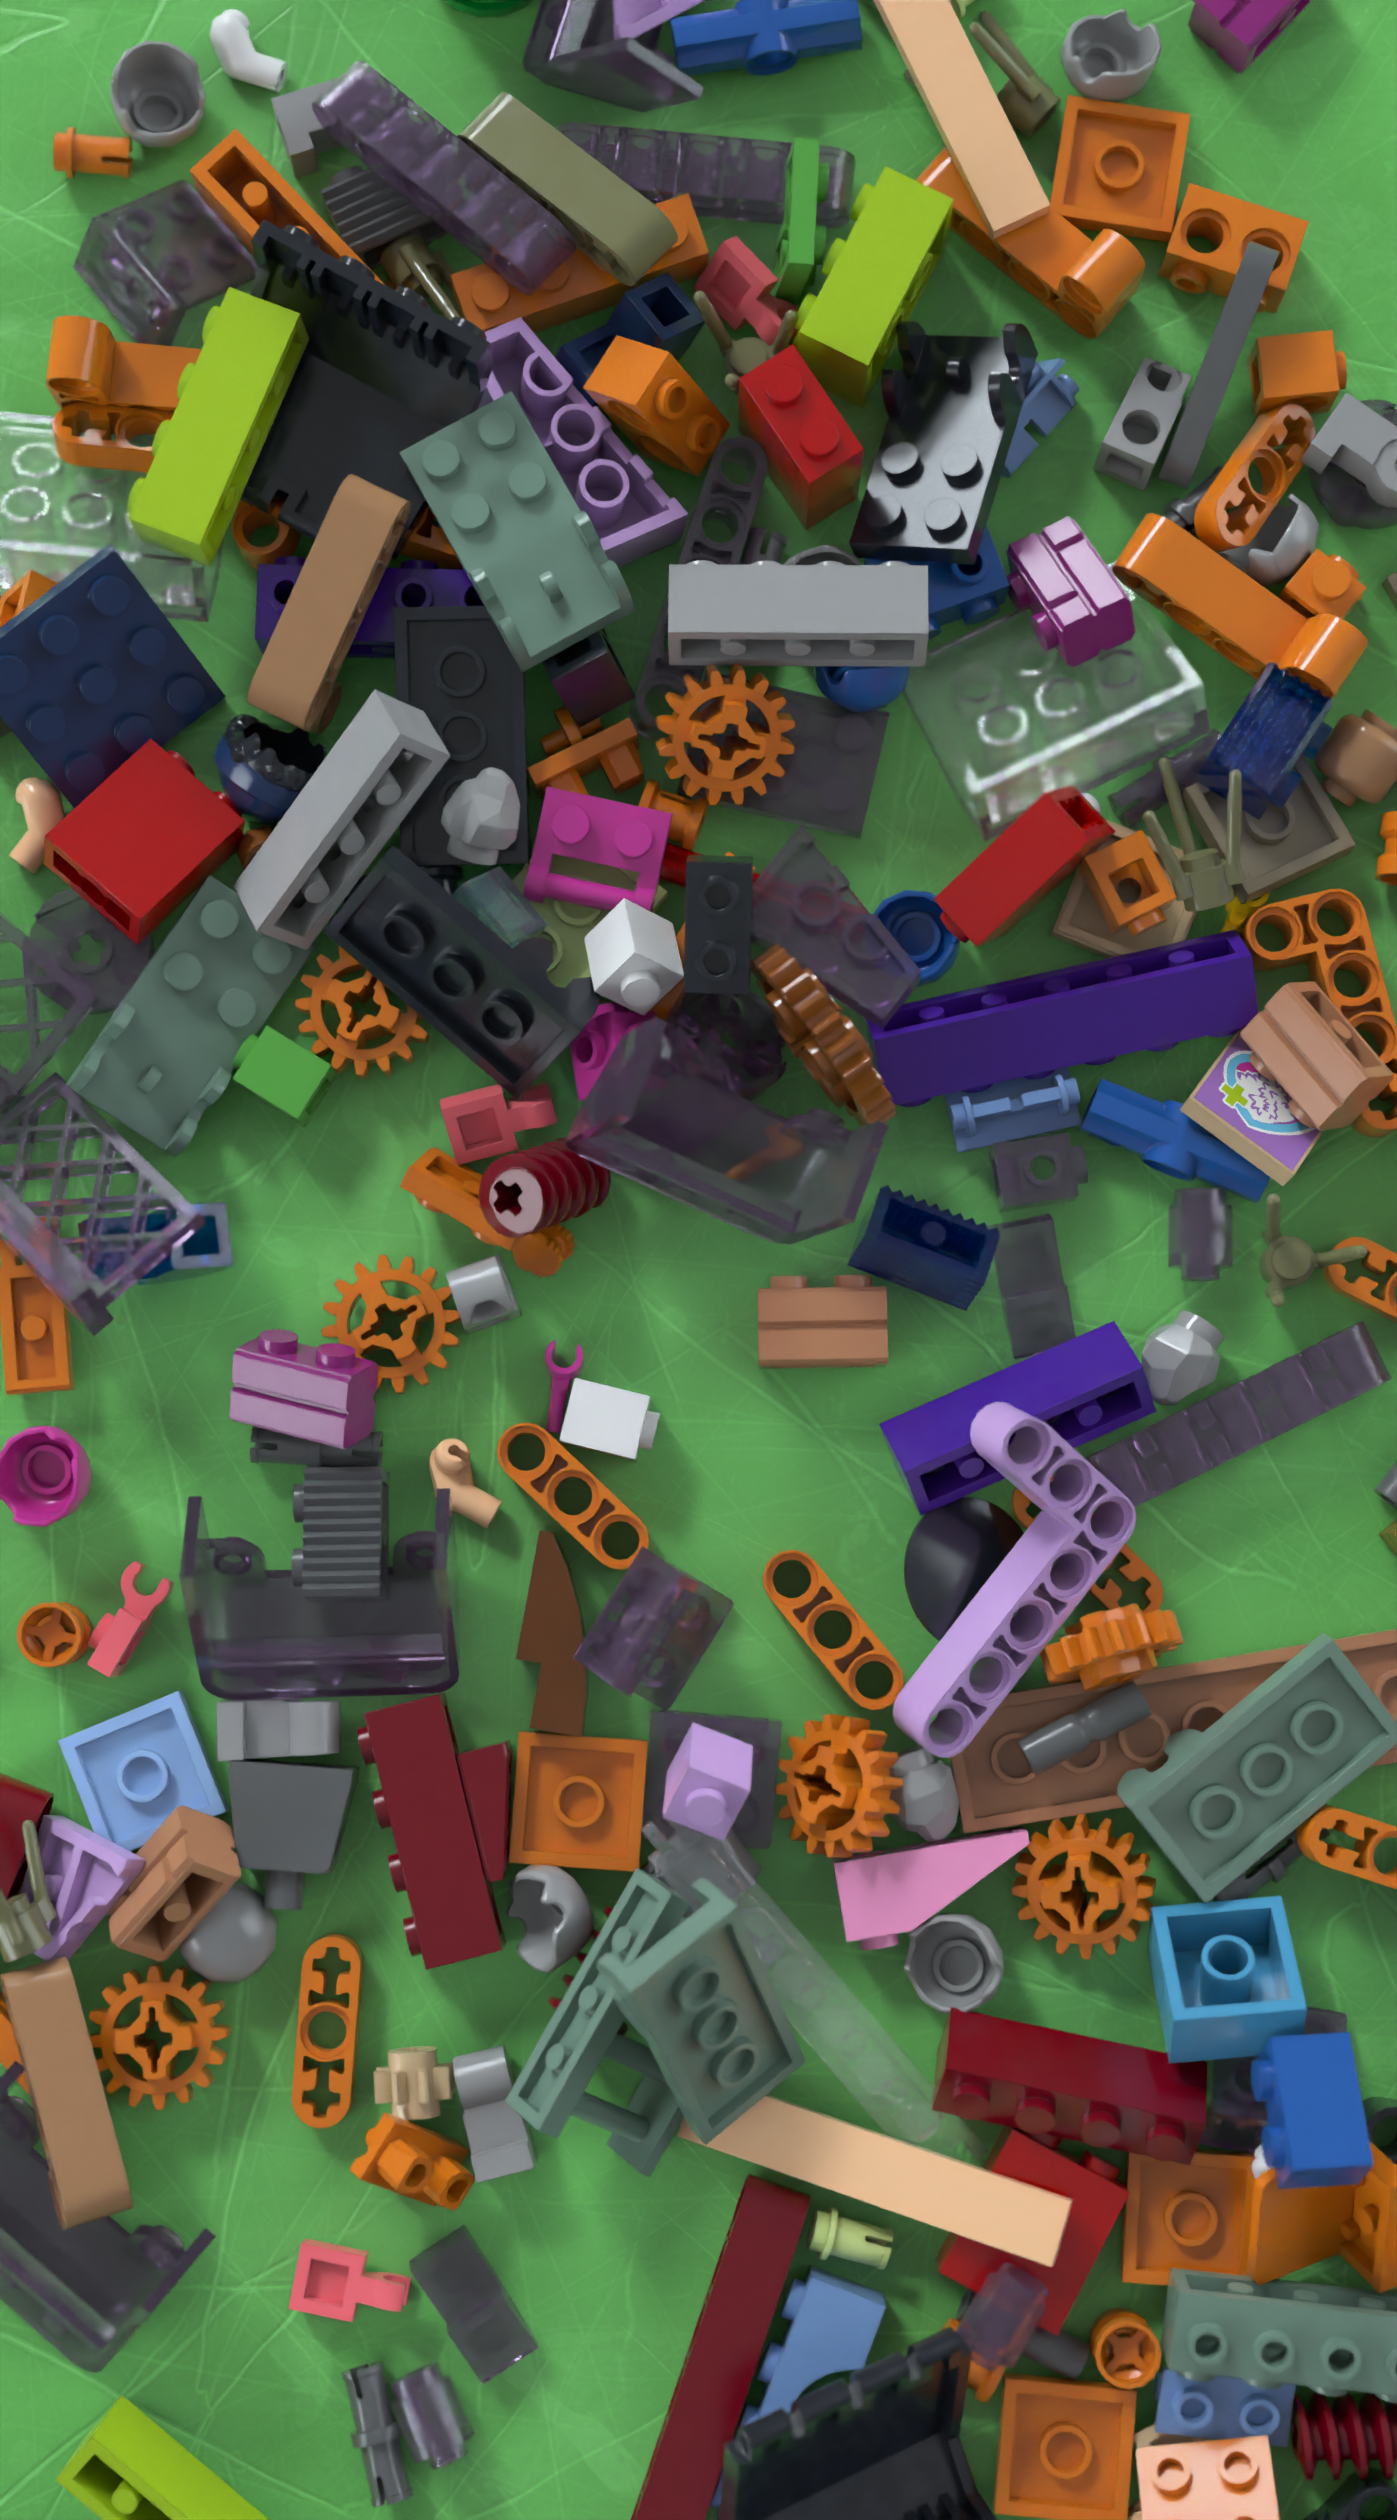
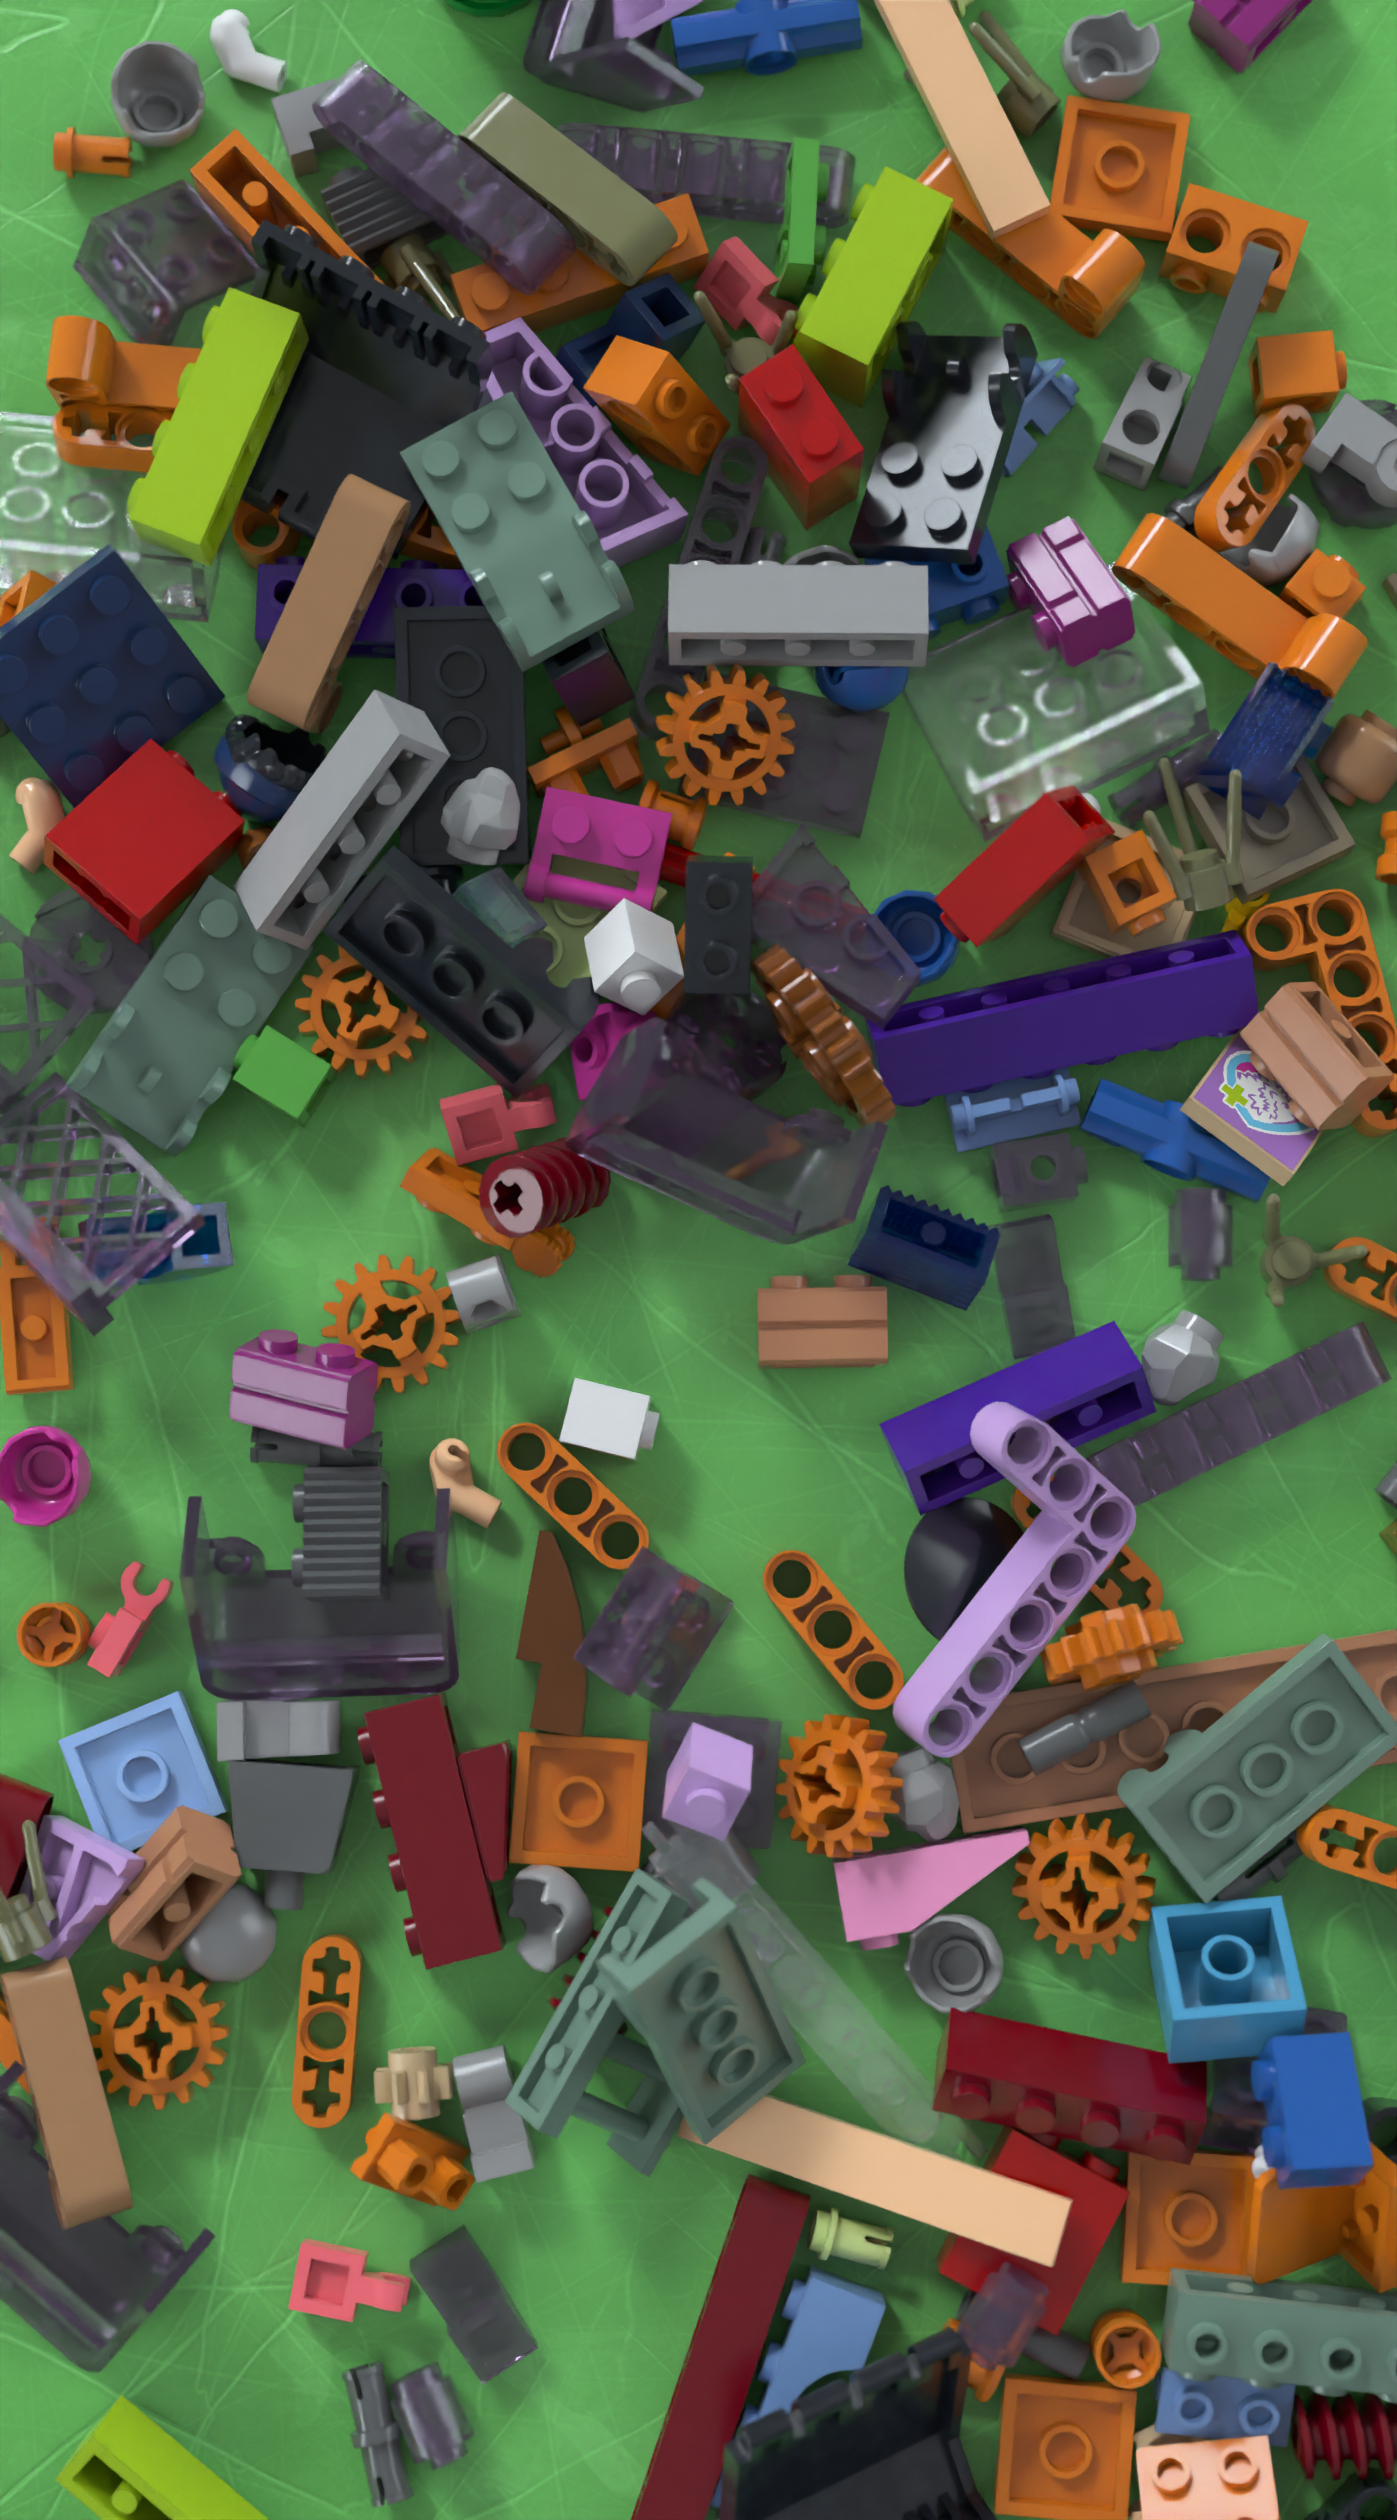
dark pink hand [545,1340,583,1433] -> none

